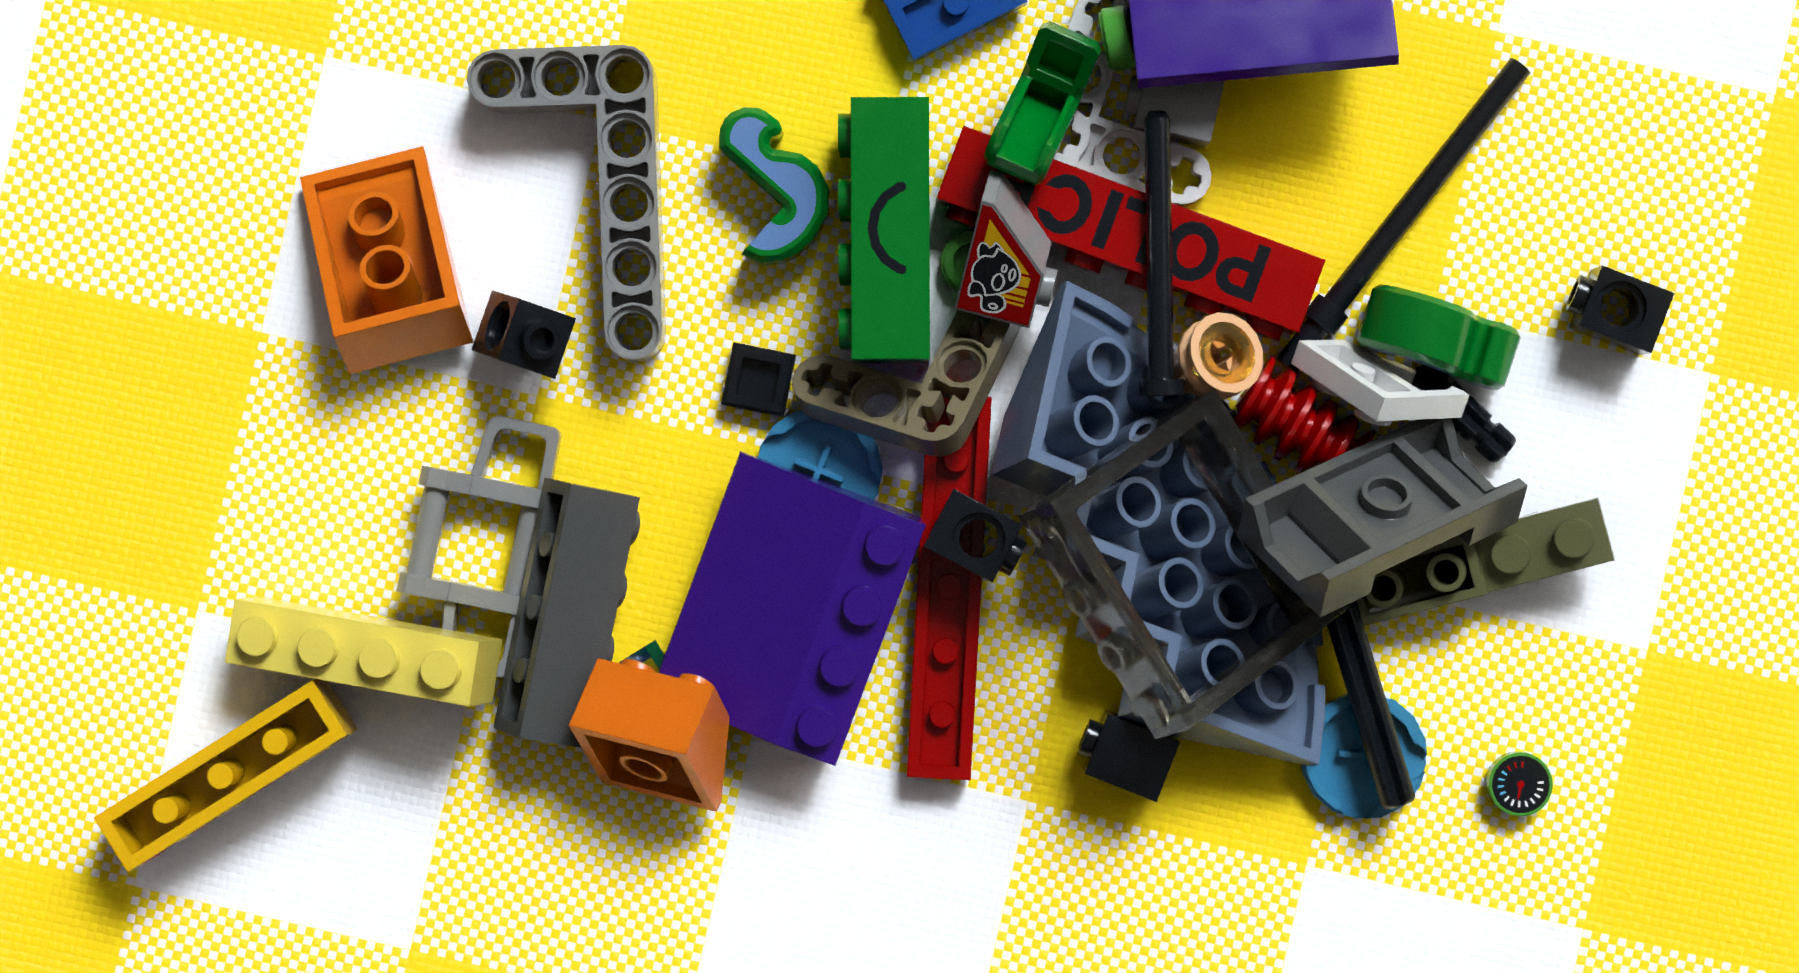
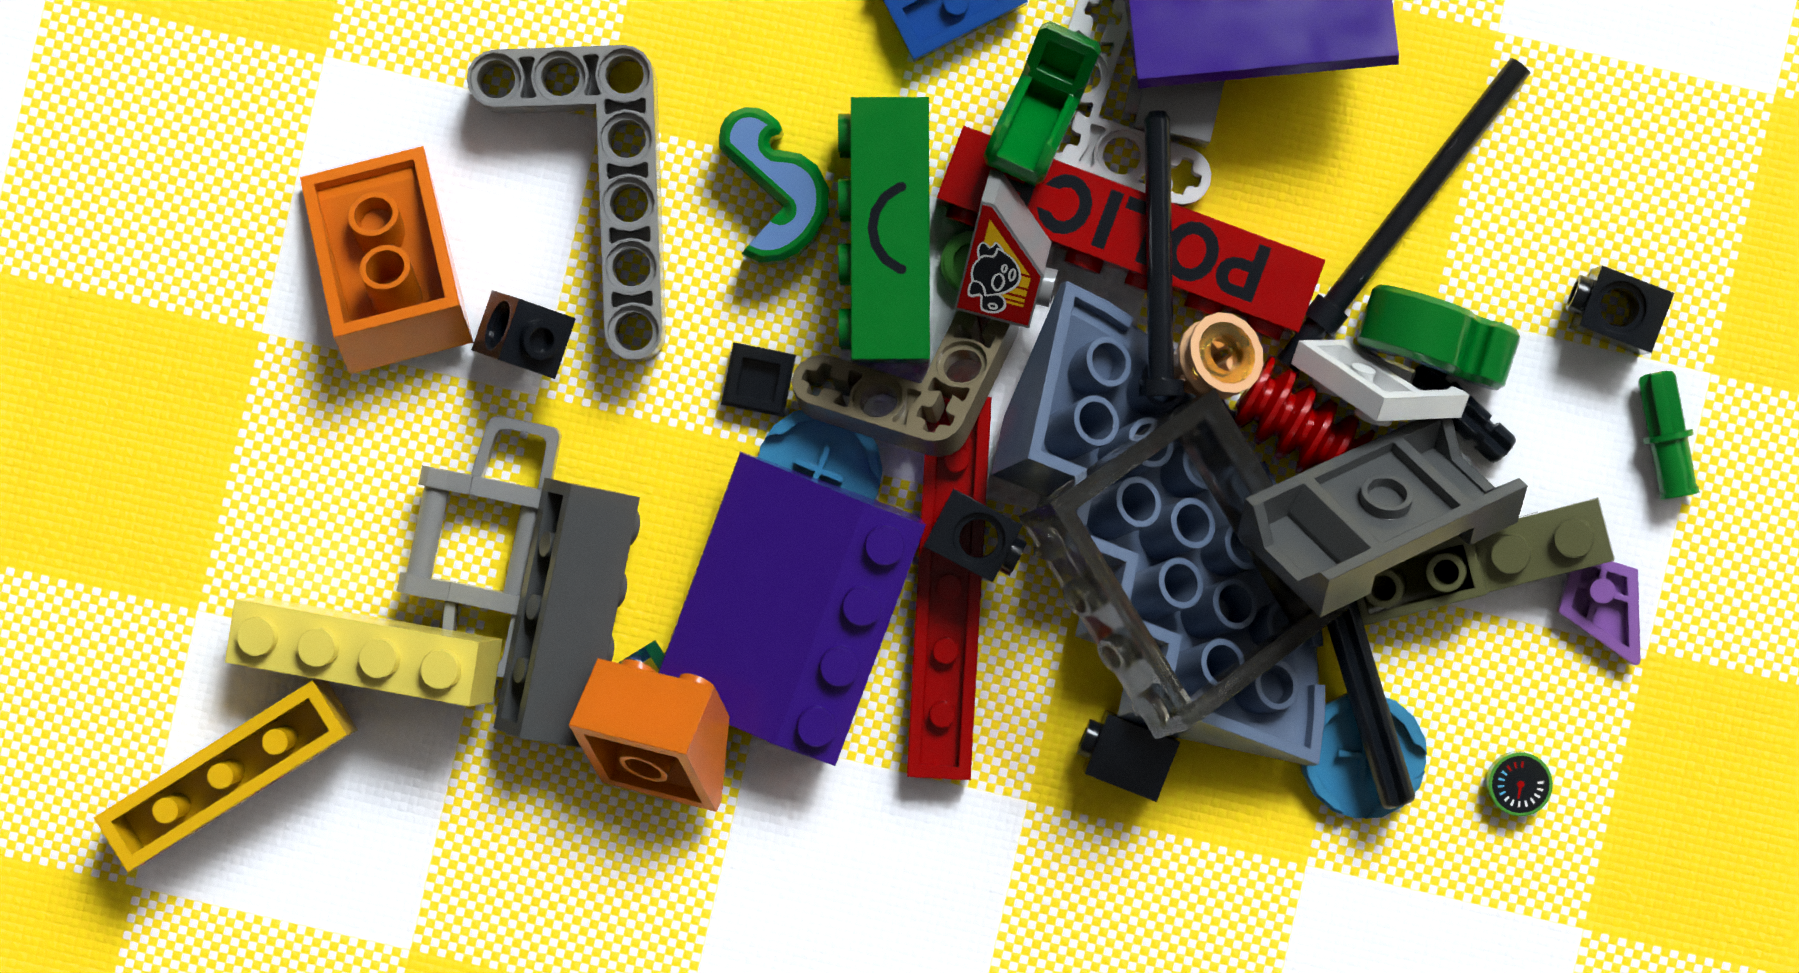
bright green tile [1099,4,1135,72] -> none
none -> medium lavender piece [1556,561,1641,665]
none -> green axle [1638,370,1700,500]

